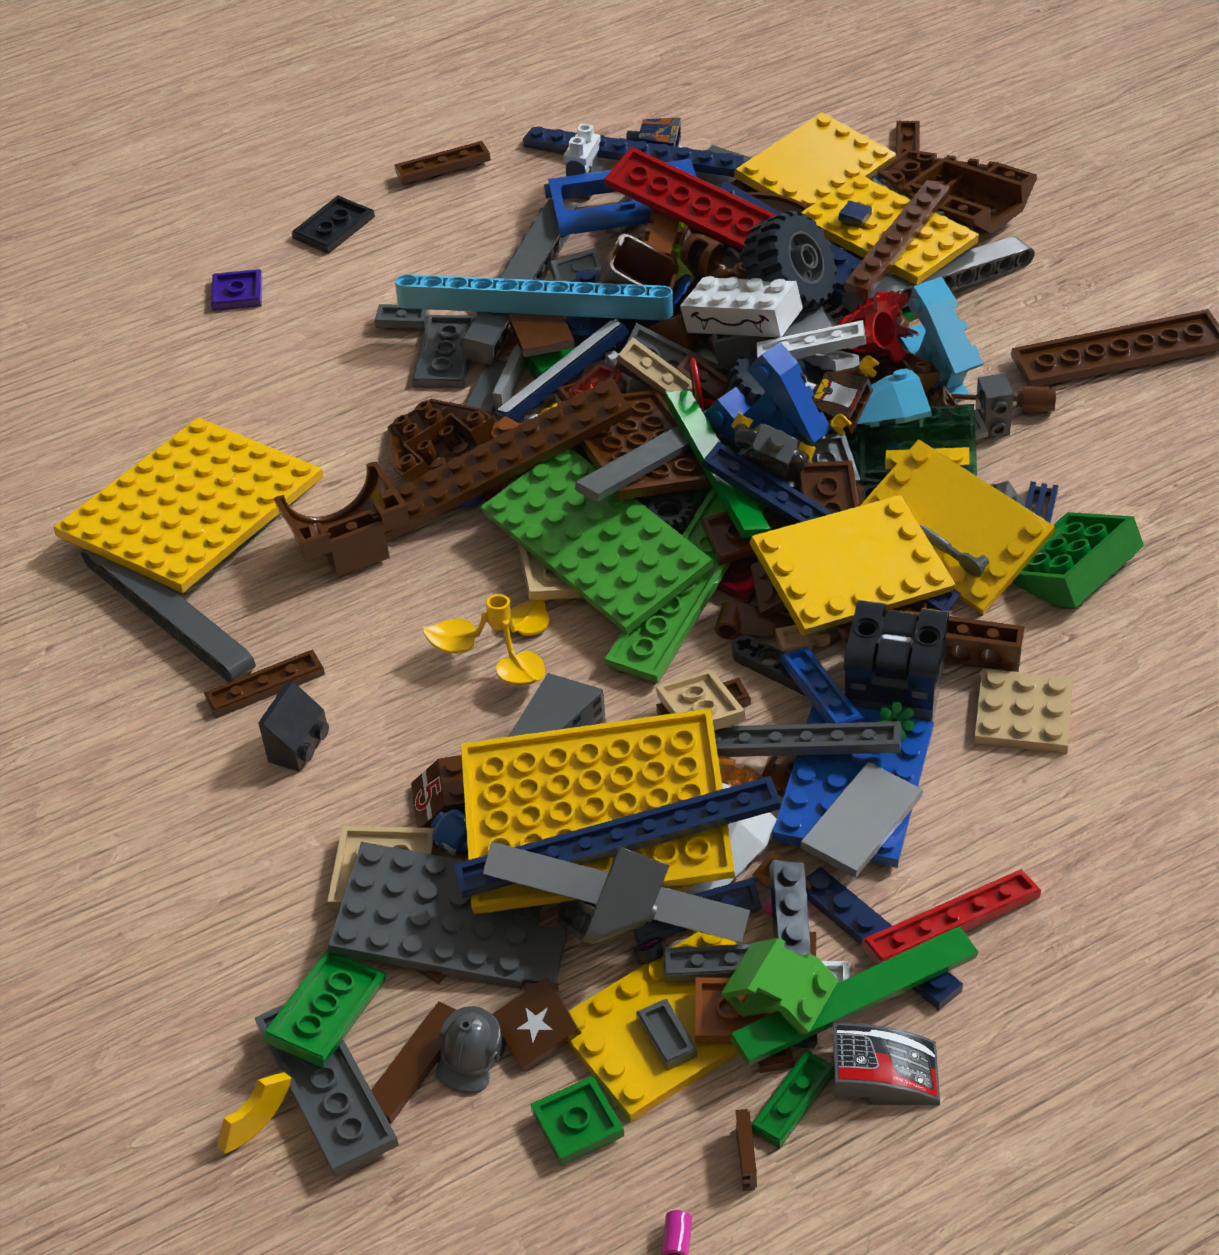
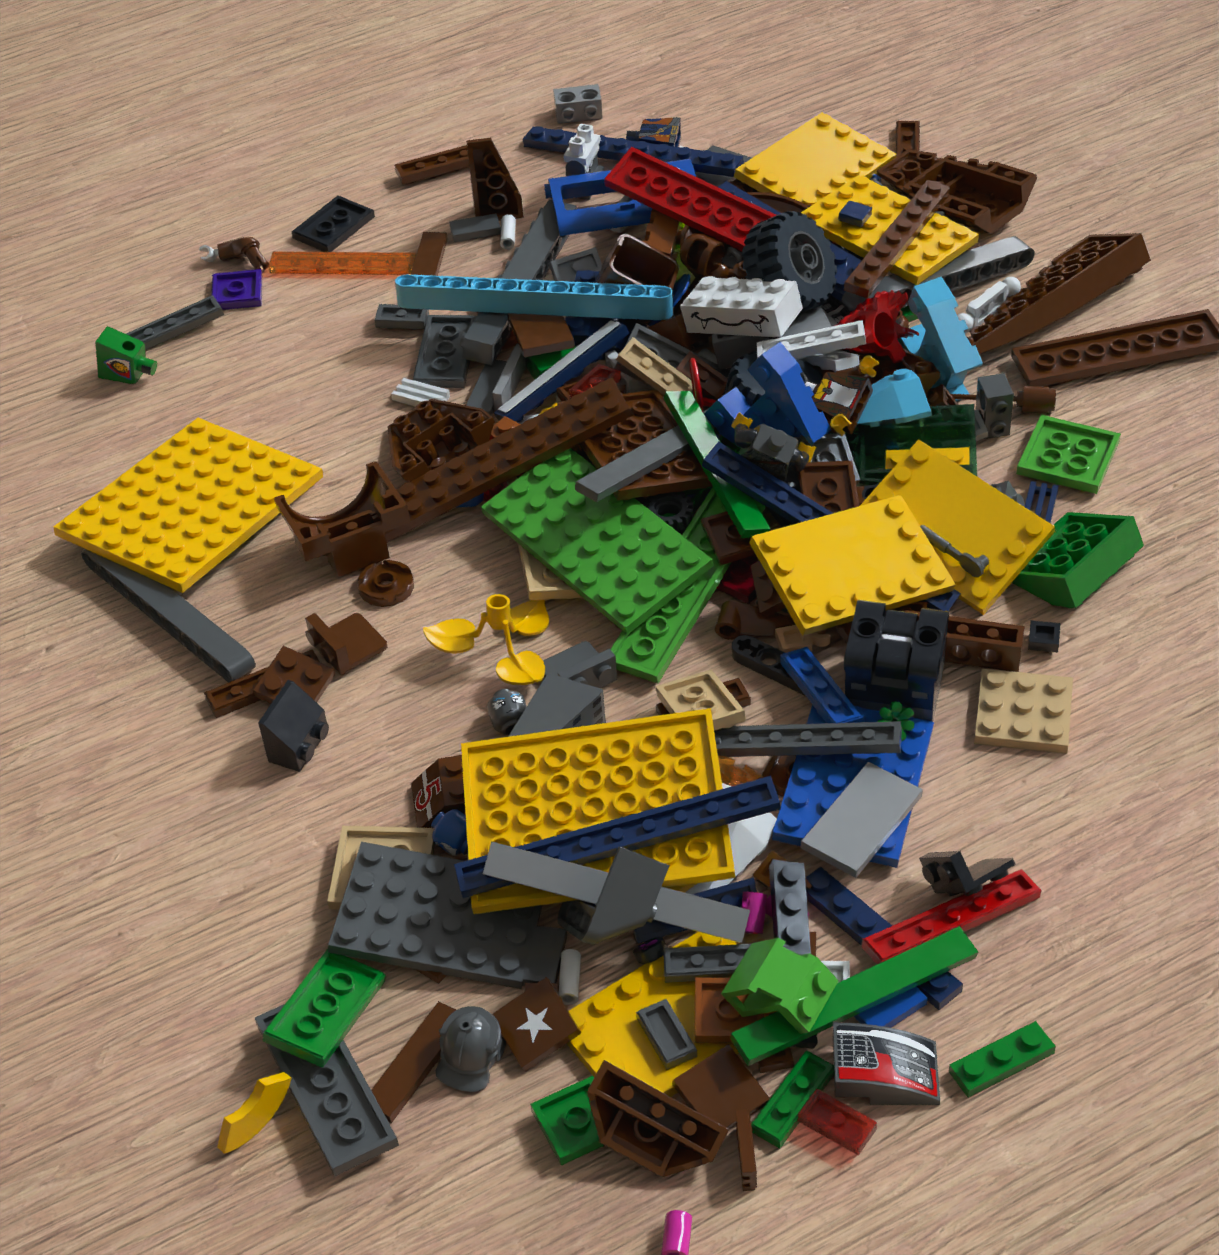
none -> green torso [95,326,157,384]
none -> dark grey tile [126,295,224,350]
none -> reddish brown arm [199,237,269,271]
none -> reddish brown plate [253,645,335,704]
none -> clear orange tile [268,251,416,275]
none -> reddish brown bracket [305,613,388,675]
none -> reddish brown tile [358,560,414,607]
none -> white tile [391,378,450,407]
none -> reddish brown tile [411,232,448,276]
none -> dark grey tile [449,213,501,242]
none -> reddish brown wedge [466,138,524,221]
none -> dark grey head [487,689,527,735]
none -> white hinge [500,215,516,250]
none -> dark grey bracket [543,641,617,688]
none -> light grey brick [553,84,603,124]
none -> white hinge [558,949,581,1005]
none -> reddish brown wedge [587,1060,729,1177]
none -> reddish brown tile [672,1044,770,1129]
none -> dark pink piece [741,892,767,934]
none -> clear red plate [798,1089,877,1156]
none -> blue tile [854,986,927,1028]
none -> black bracket [919,851,1016,896]
none -> green plate [949,1021,1056,1098]
none -> white plate [957,277,1021,334]
none -> reddish brown wedge [967,233,1151,354]
none -> bright green plate [1016,415,1121,494]
none -> black plate [1028,620,1061,653]

